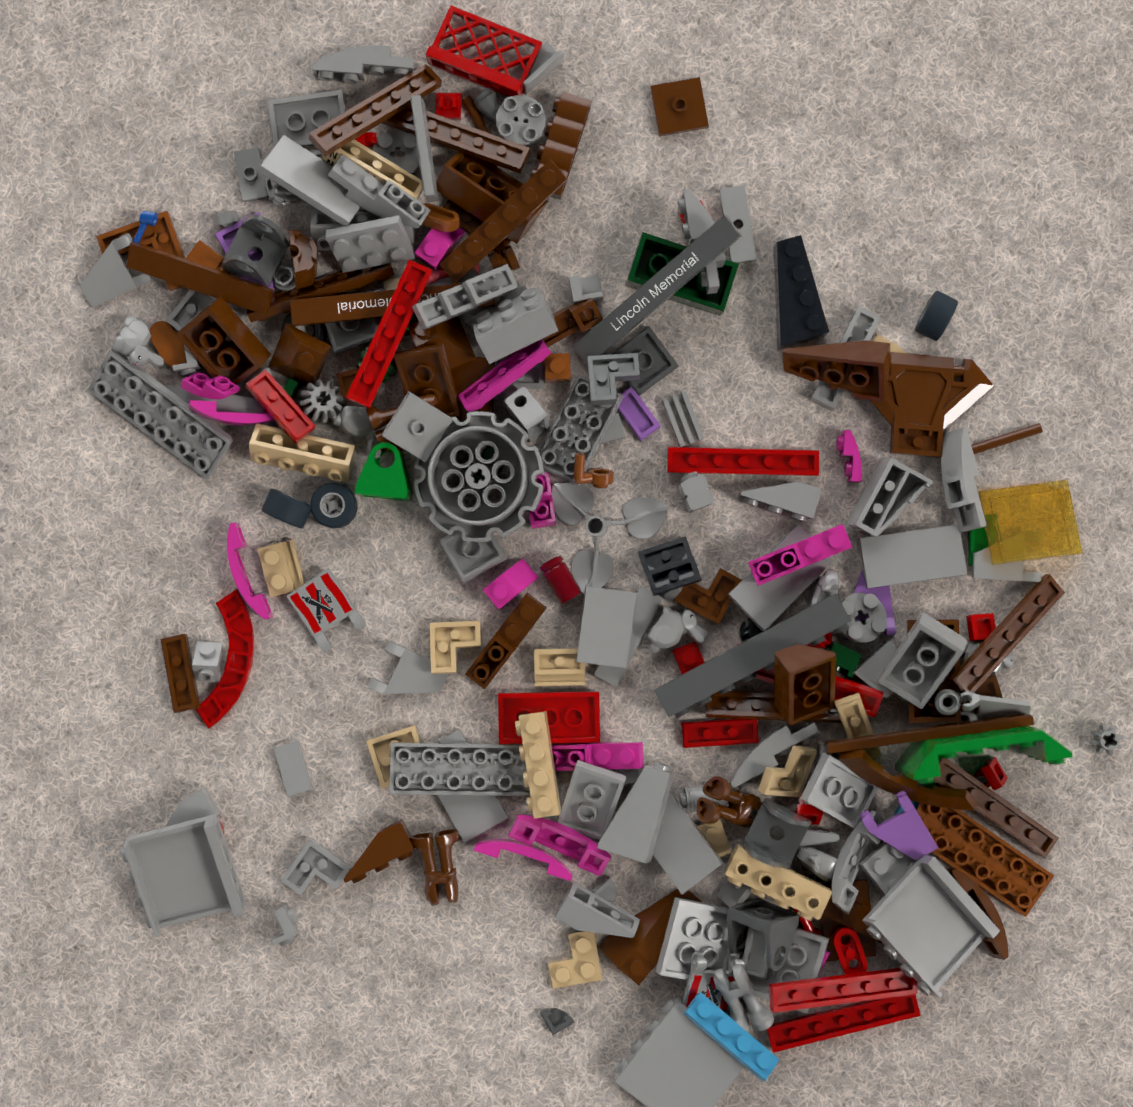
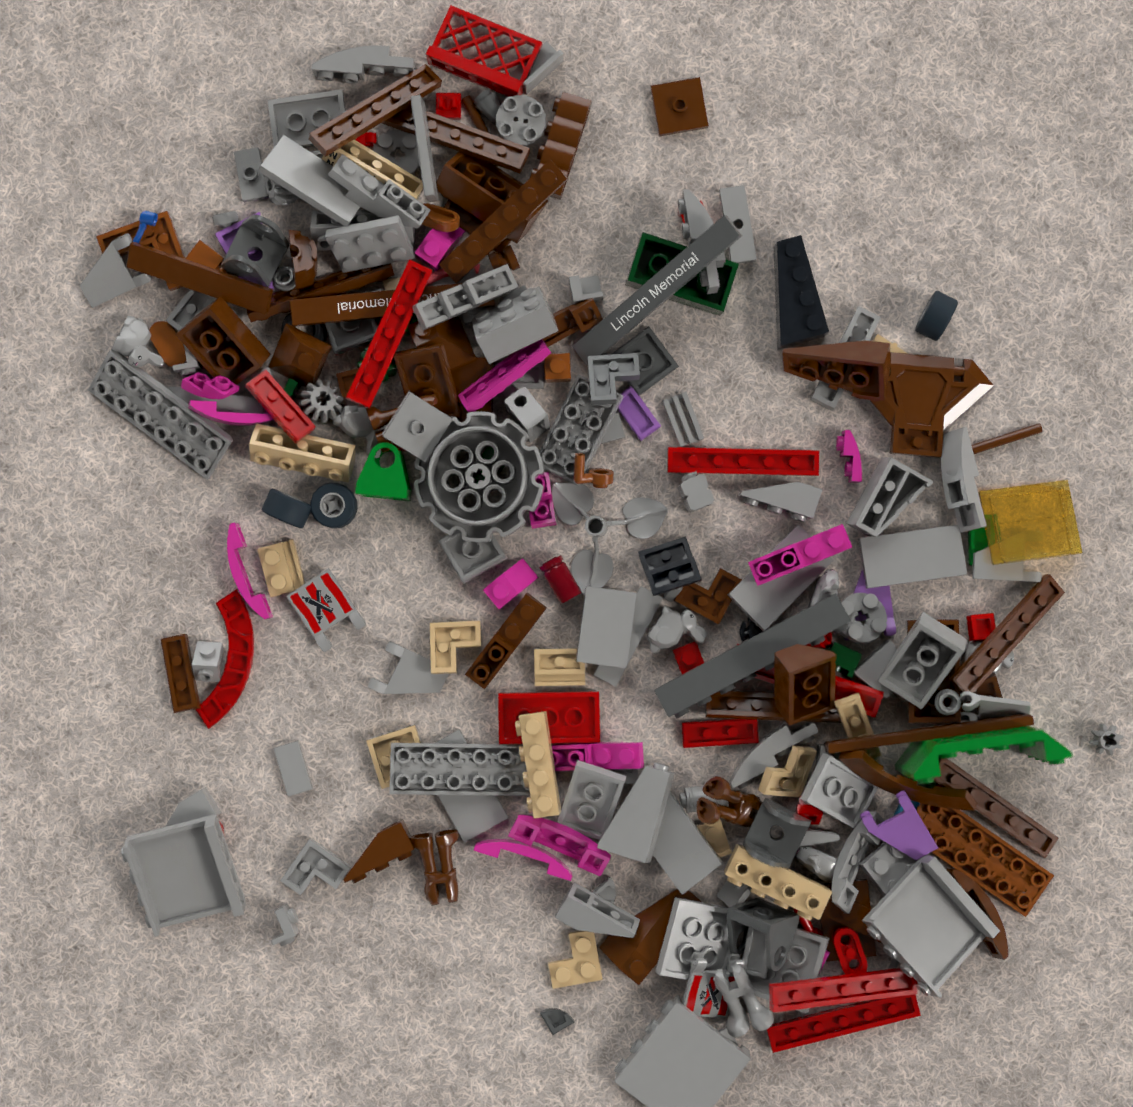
dark azure plate [683,992,780,1081] -> none
red tile [974,757,1008,791] -> none

